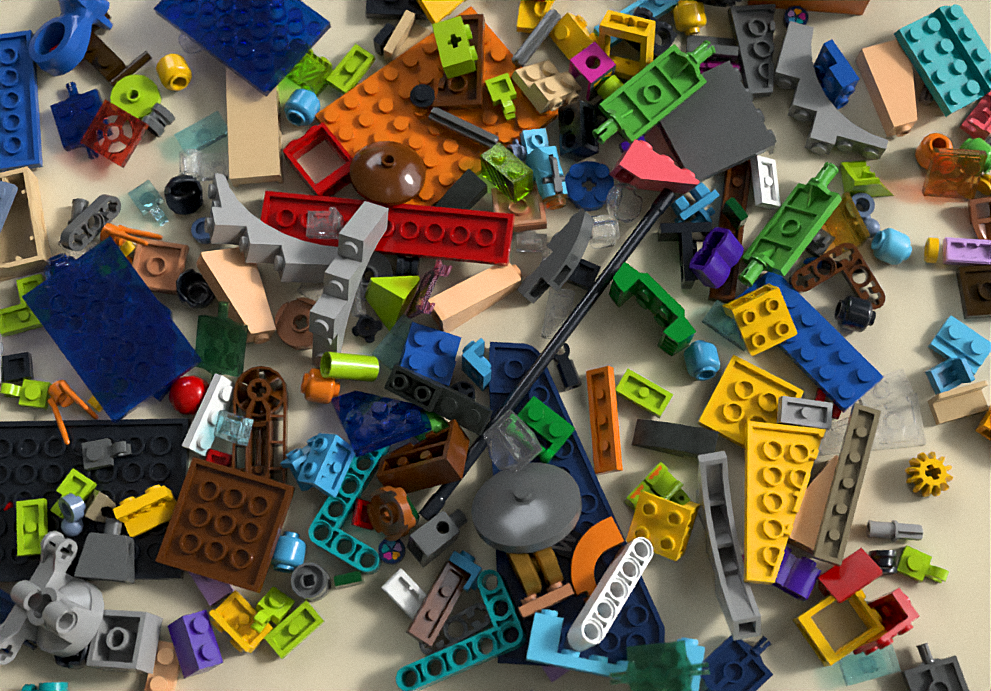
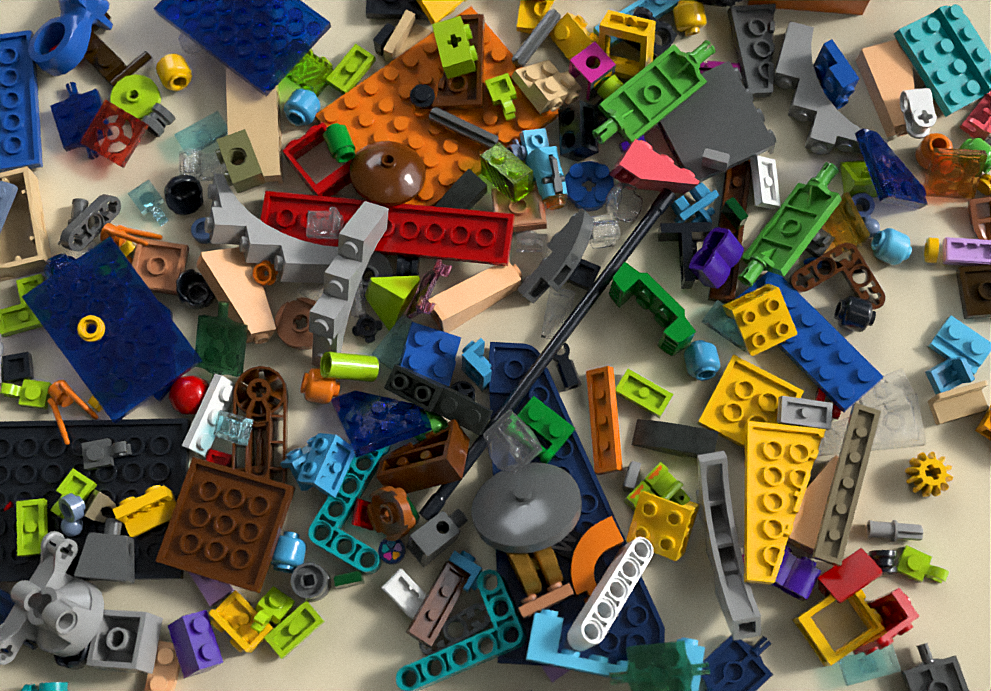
dark grey panel [686,35,738,63] -> none
tile [783,6,809,28] -> none
none -> yellow plate [77,315,105,342]
none -> olive brick [215,129,266,193]
none -> orange plate [253,260,278,286]
none -> green brick [323,123,356,163]
none -> light grey tile [622,461,641,493]
none -> light grey tile [701,148,730,172]
none -> clear blue plate [855,128,928,209]
none -> white piece [900,88,936,139]

